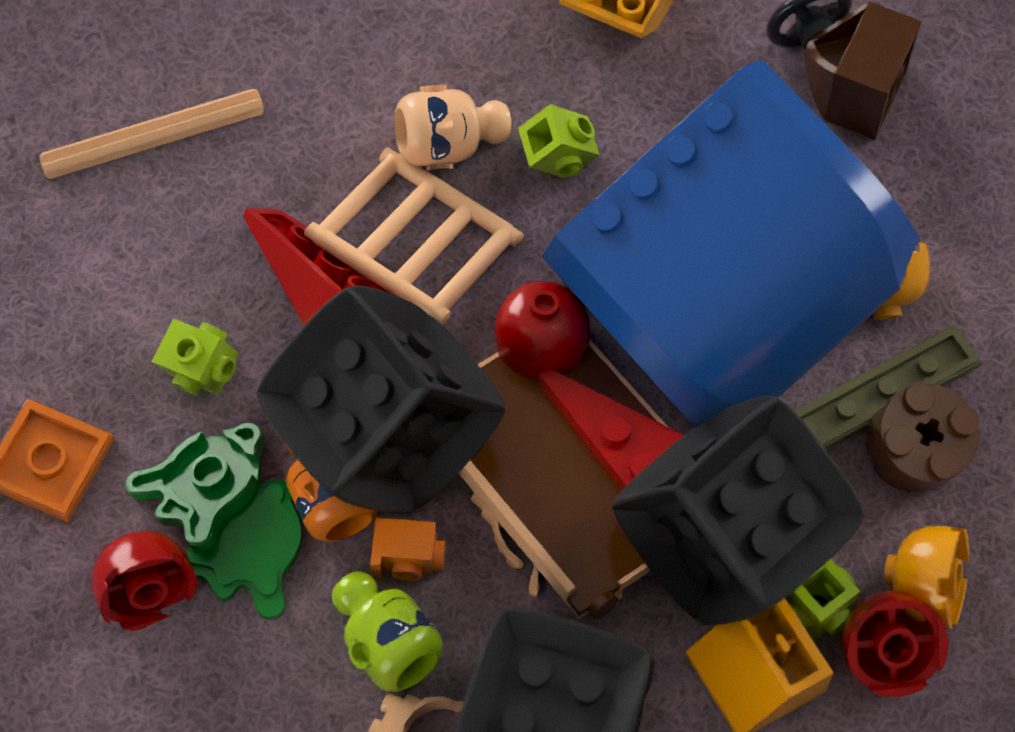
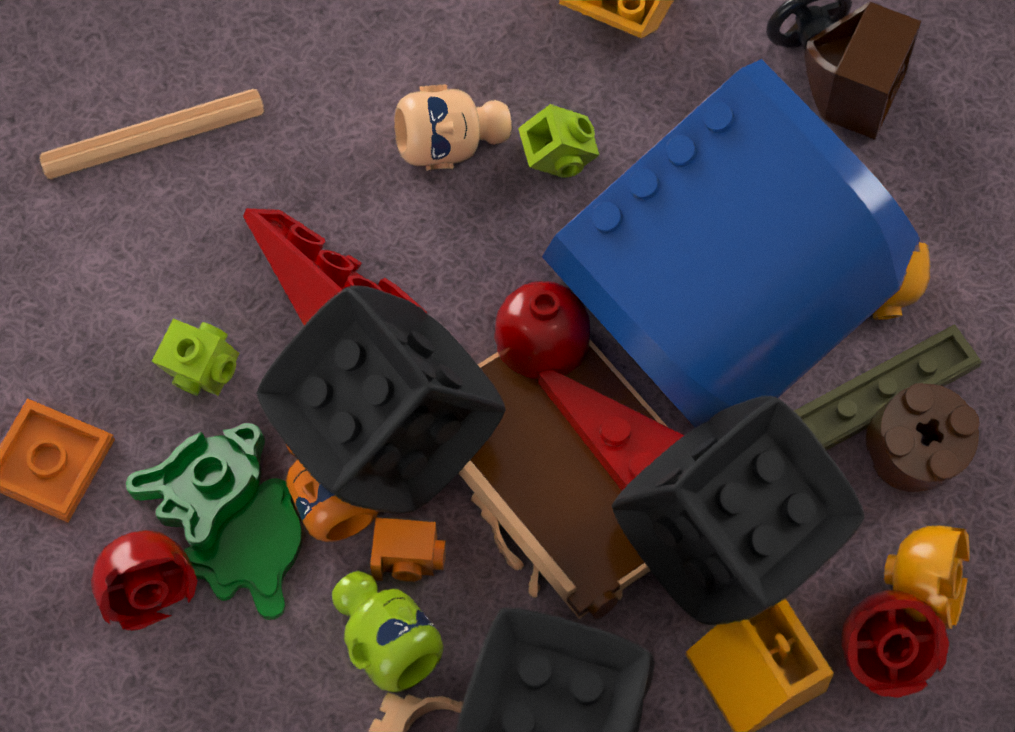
light nougat bar [304,147,524,326] -> none
lime brick [785,559,860,641] -> none

